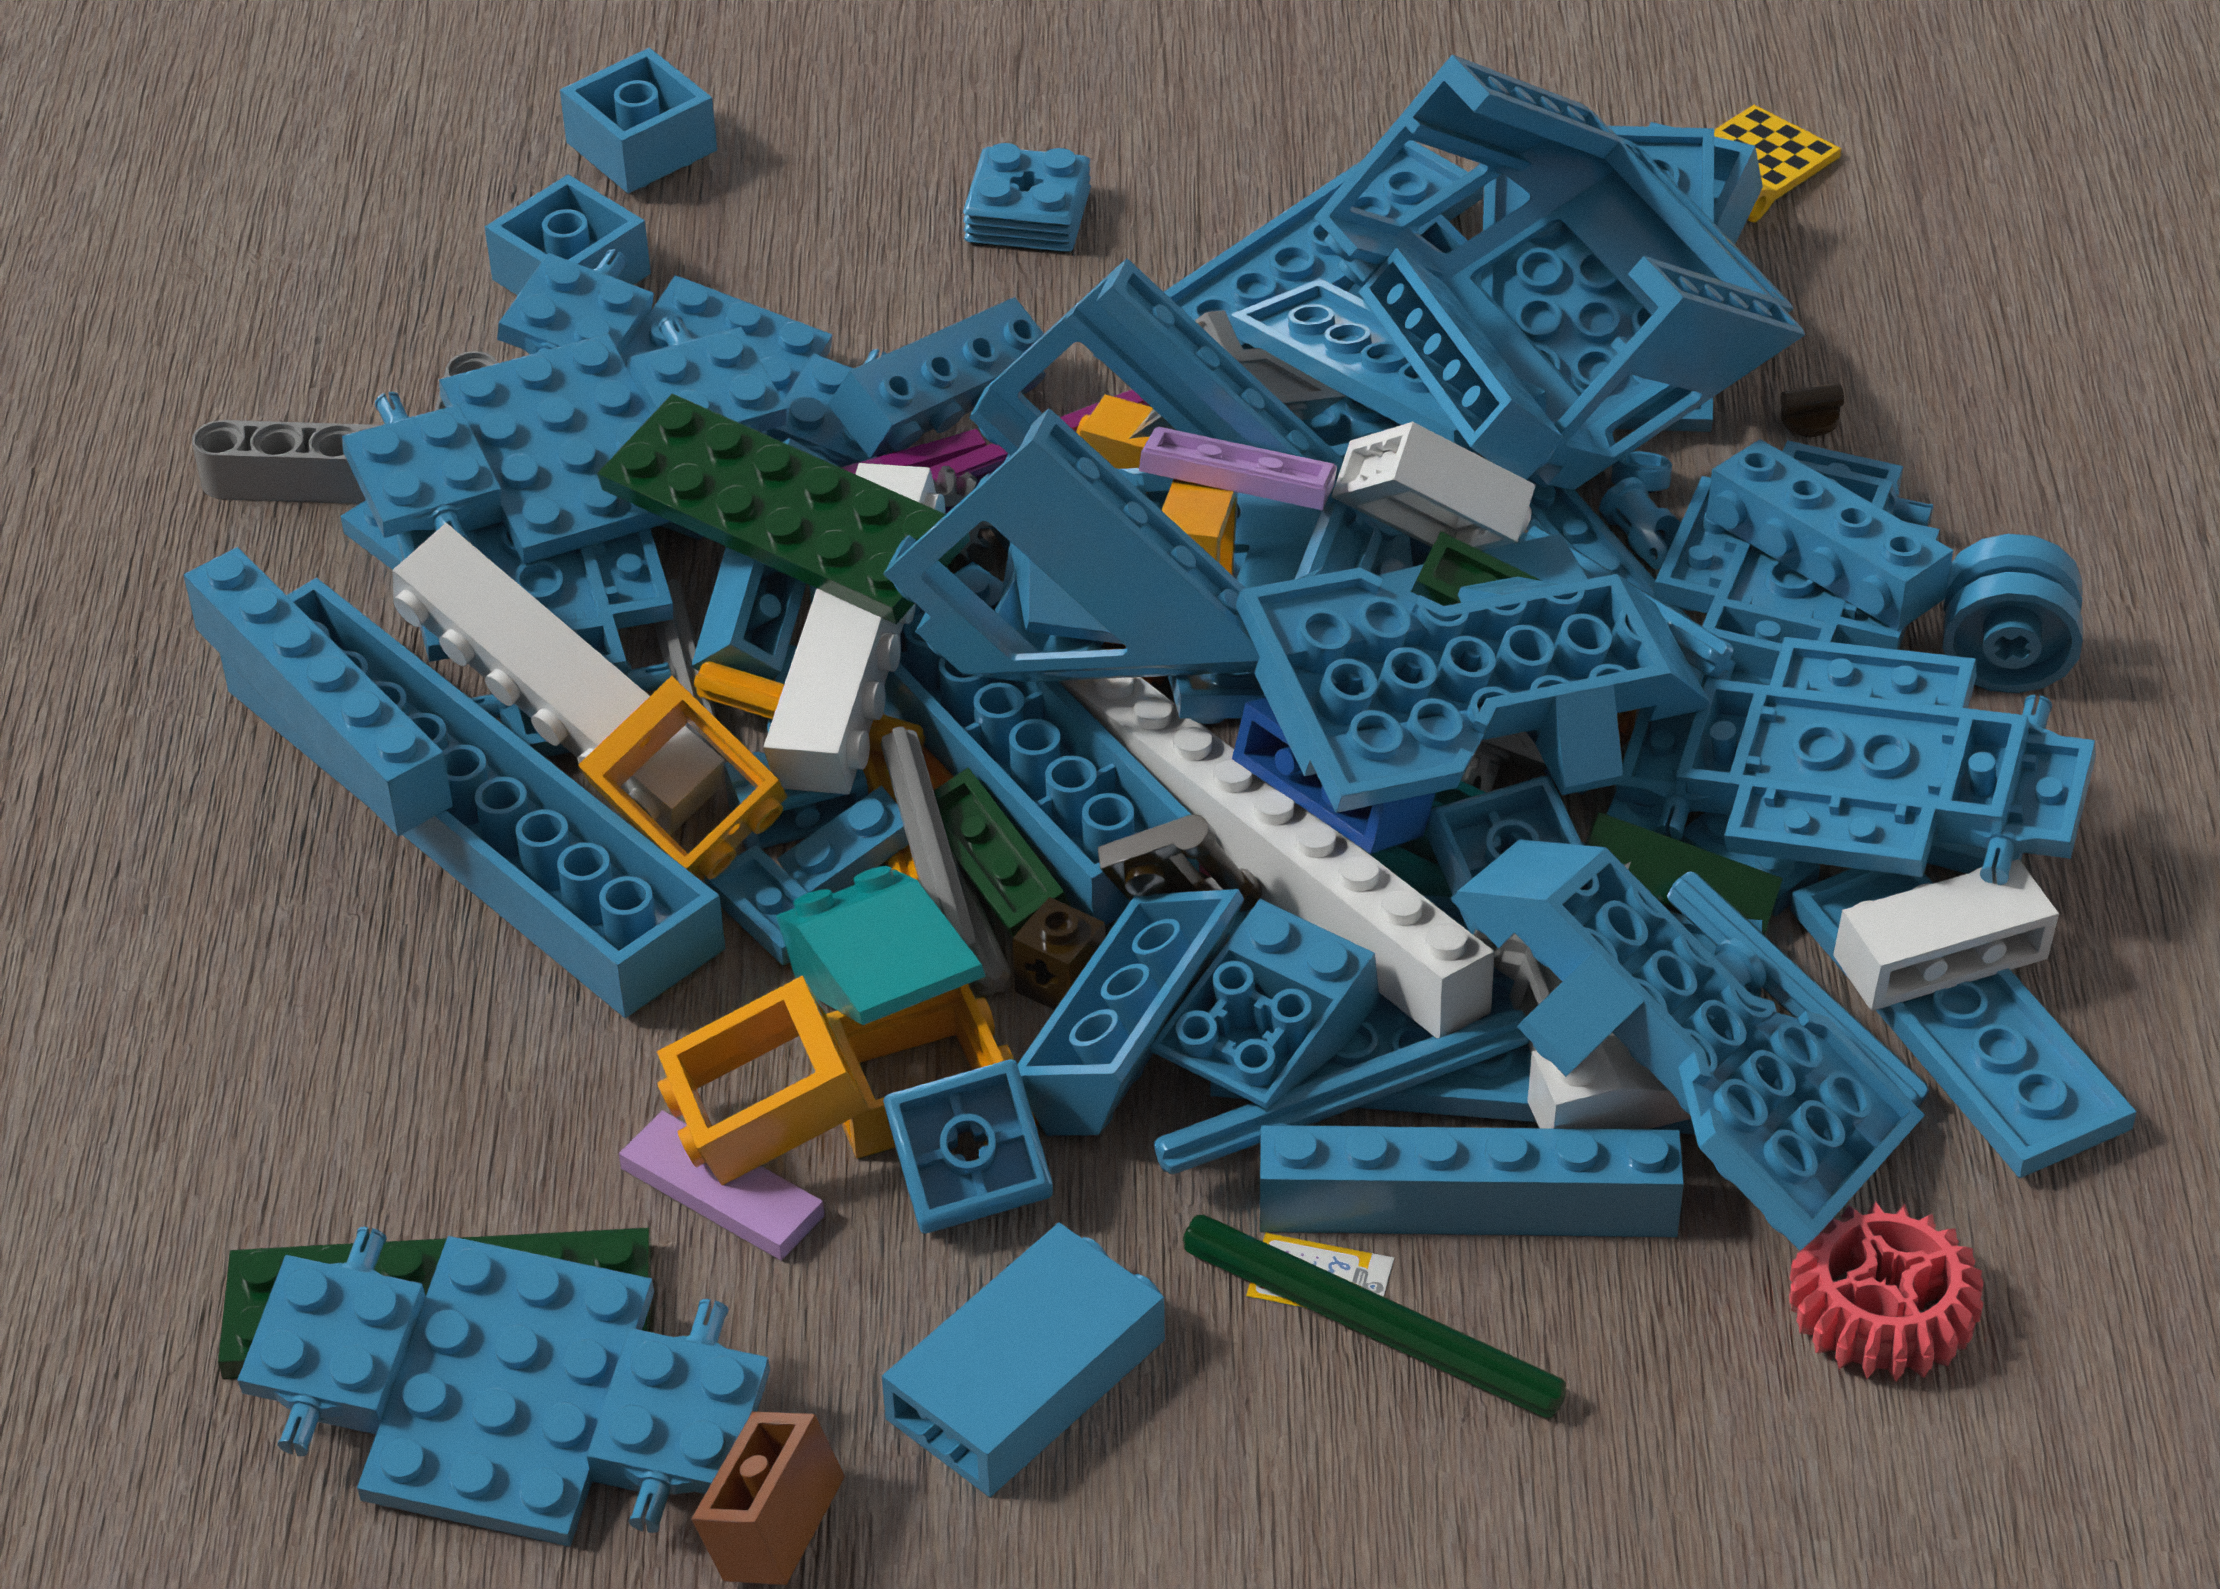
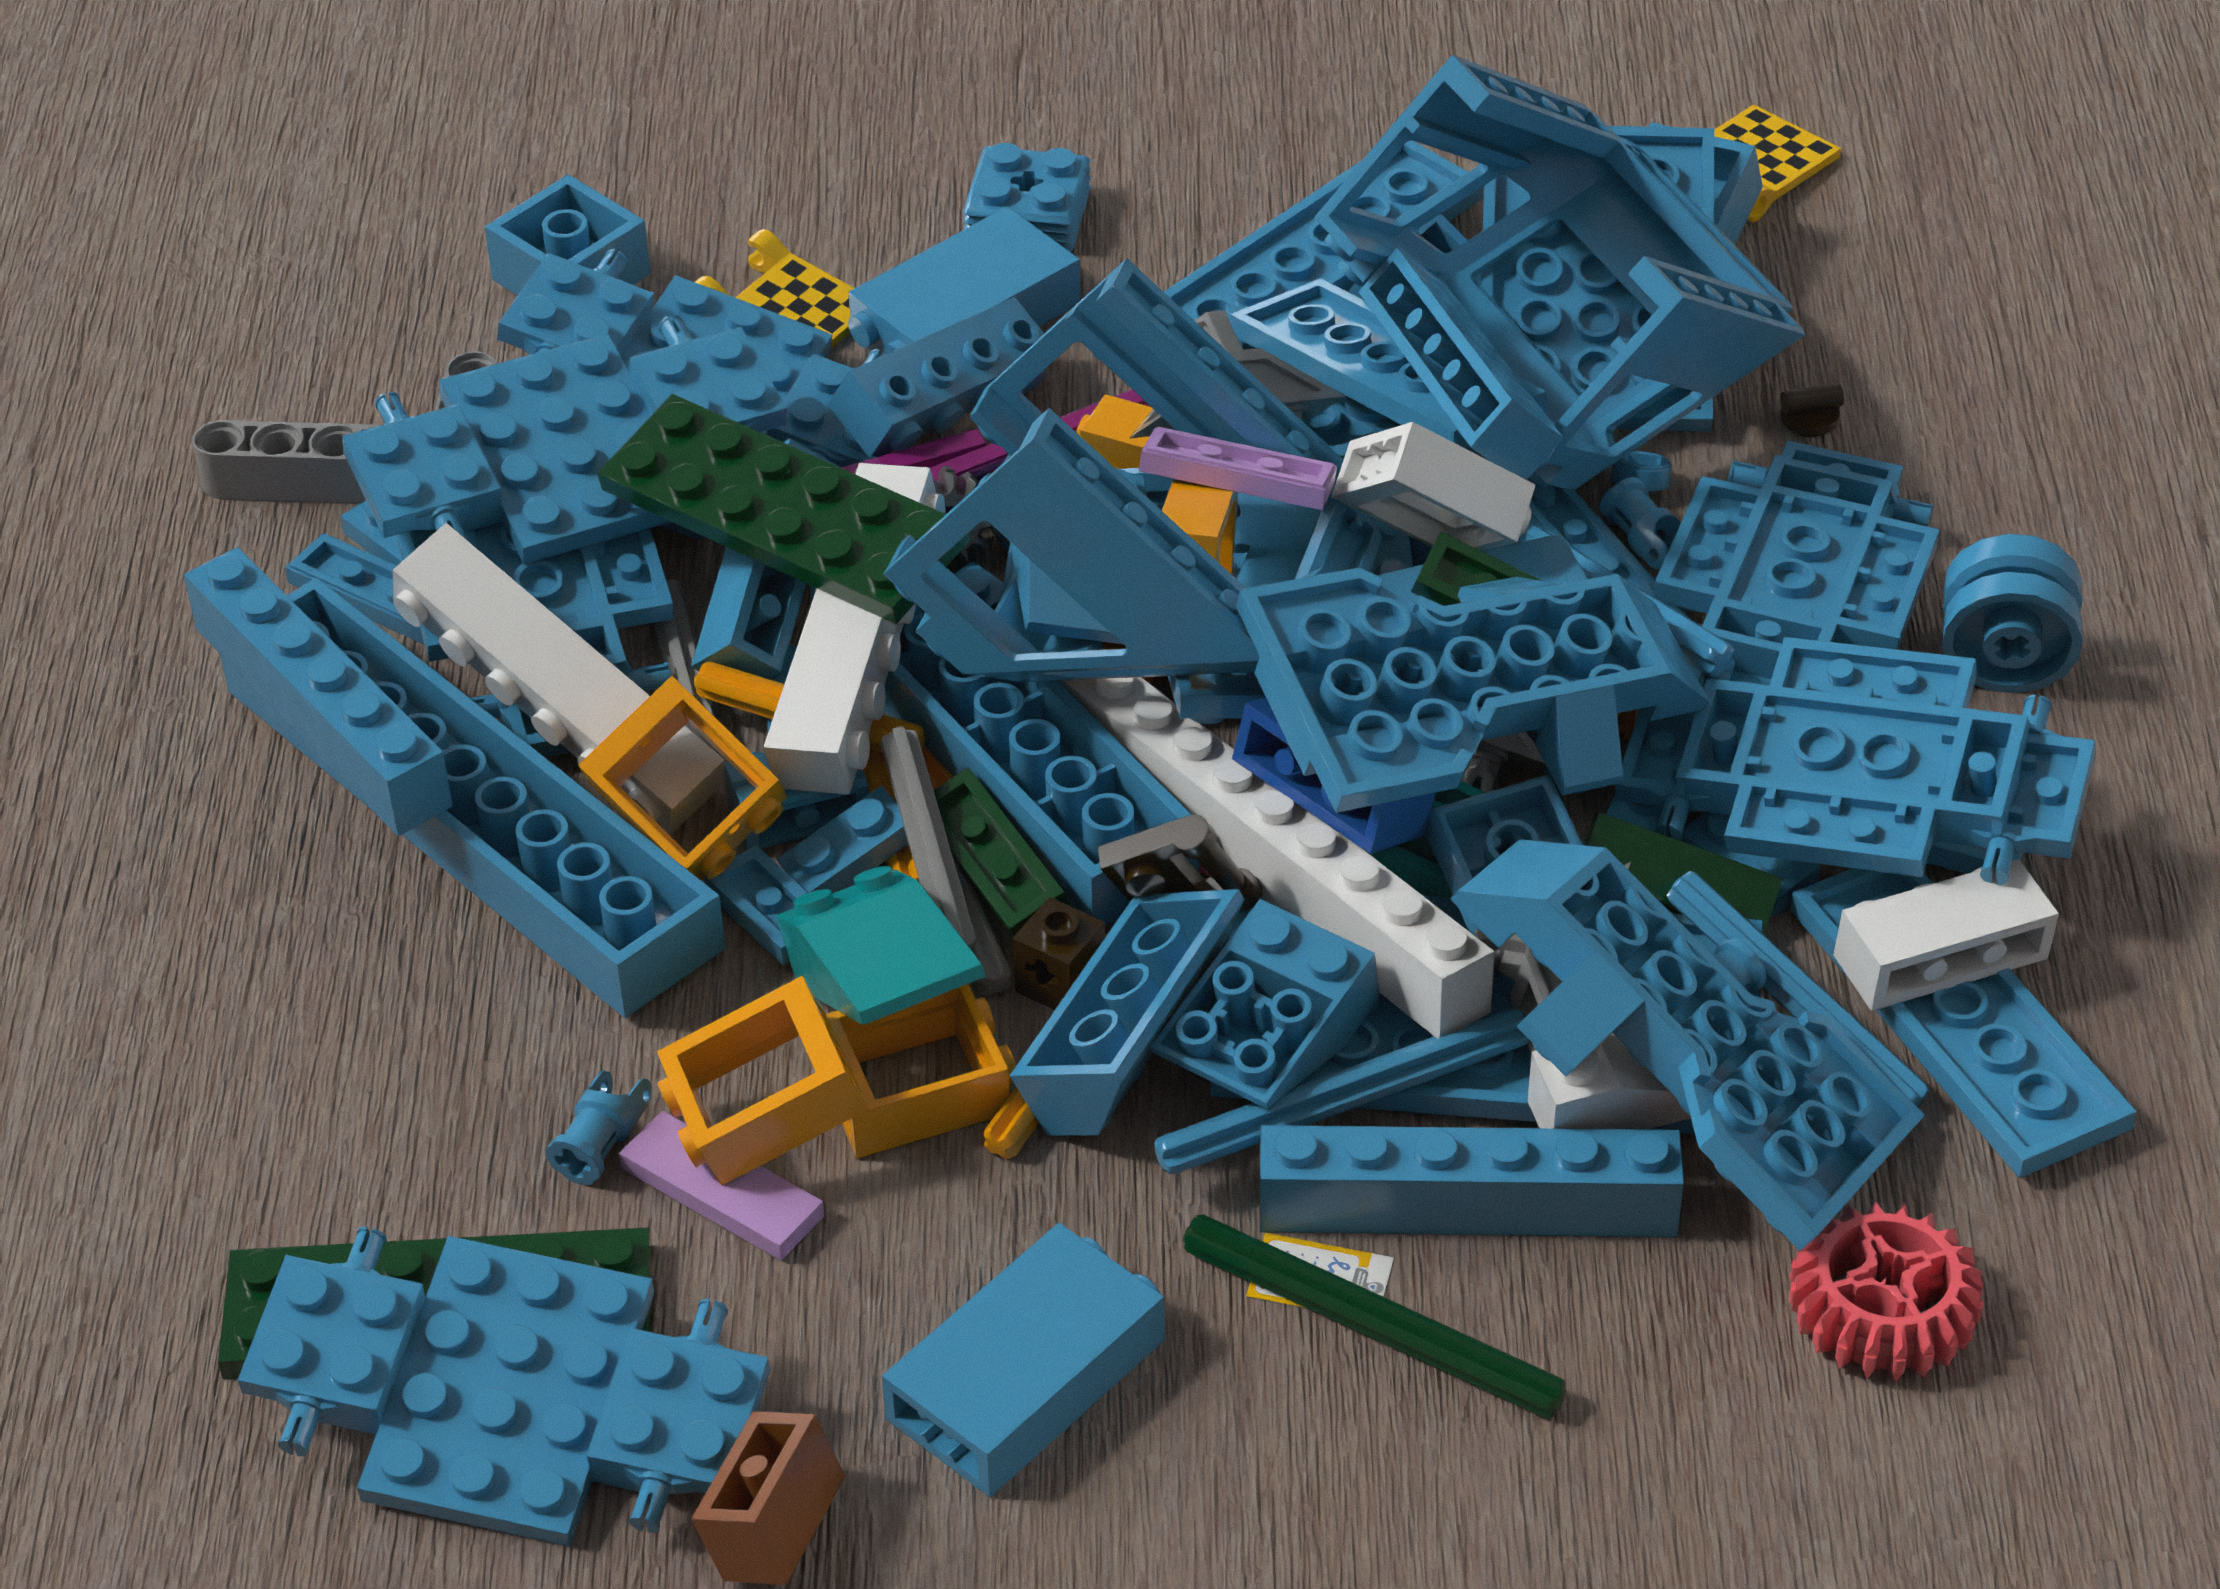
dark azure brick [560,47,717,194] -> none
dark azure brick [884,1059,1053,1234] -> none
dark azure brick [1706,439,1953,631] -> none
none -> dark azure tile [285,533,424,644]
none -> dark azure piece [545,1070,652,1185]
none -> yellow flag [695,229,855,350]
none -> dark azure brick [848,207,1081,357]

